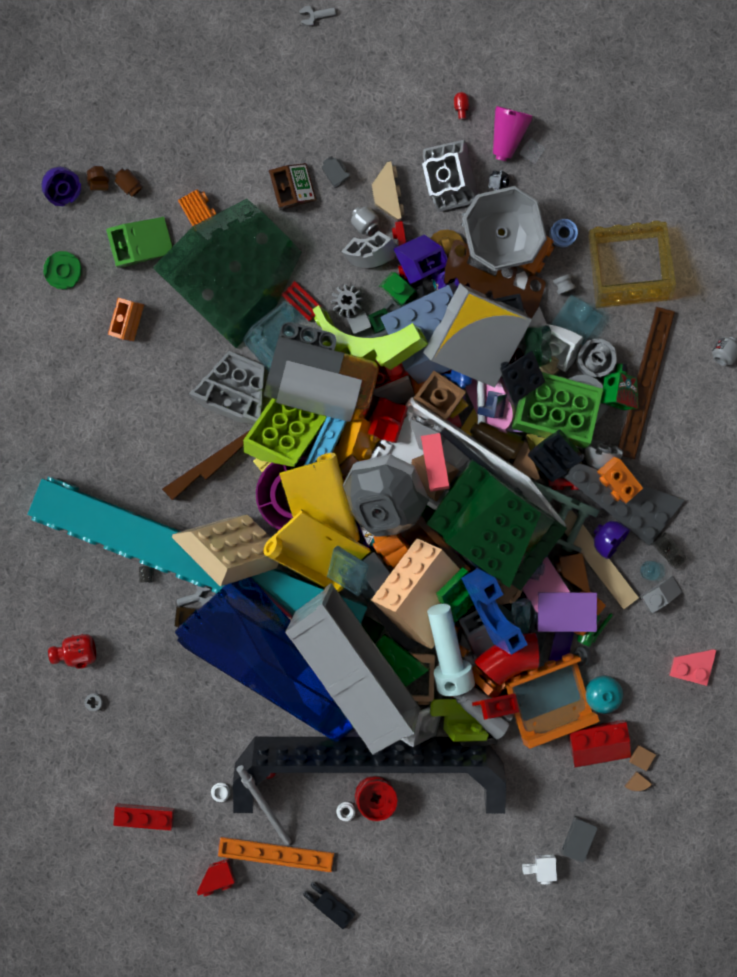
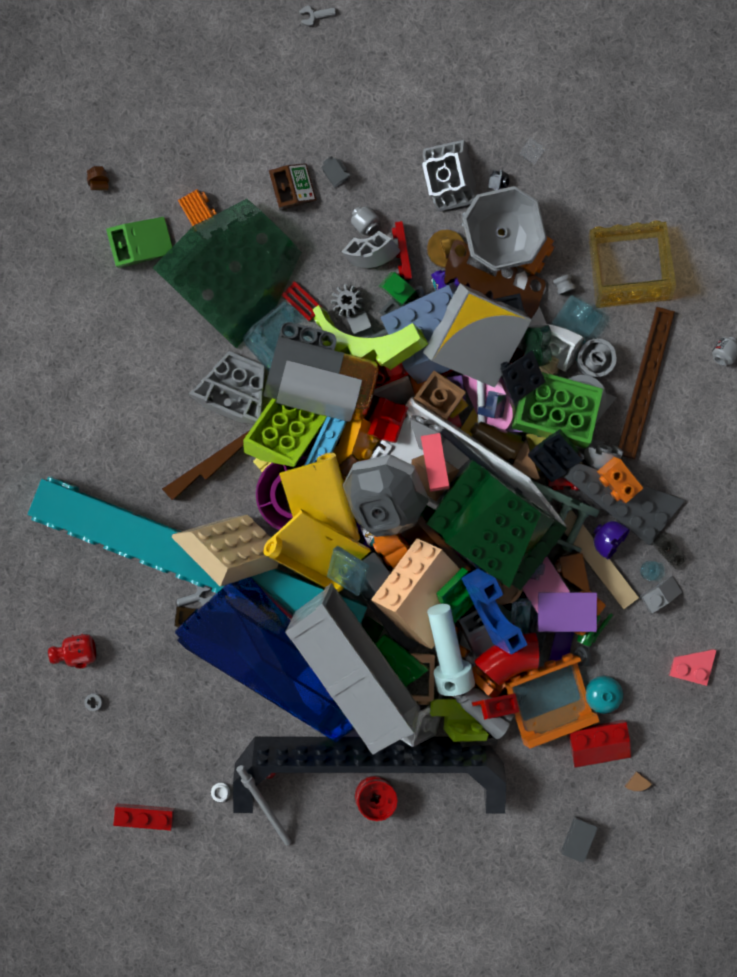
dark purple cylinder [41,166,81,207] -> none
green tile [43,251,82,289] -> none
orange brick [108,297,144,341] -> none
reddish brown brick [114,168,143,197] -> none
clear smoke hose [139,566,154,583] -> none
red slope [197,858,235,897] -> none
orange tile [218,837,334,872] -> none
black hinge [303,882,355,929] -> none
white plate [336,802,356,821] -> none
dark green tile [367,308,388,334] -> none
tan slope [372,161,404,221] -> none
dark purple slope [394,235,448,284] -> none
blue piece [440,370,473,389] -> none
red cylinder [454,92,469,120] -> none
dark pink cone [493,106,533,161] -> none
white brick [522,855,557,884] -> none
light blue wheel [549,219,578,248] -> none
green torso [601,364,638,411] -> none
medium nougat tile [629,745,656,771] -> none

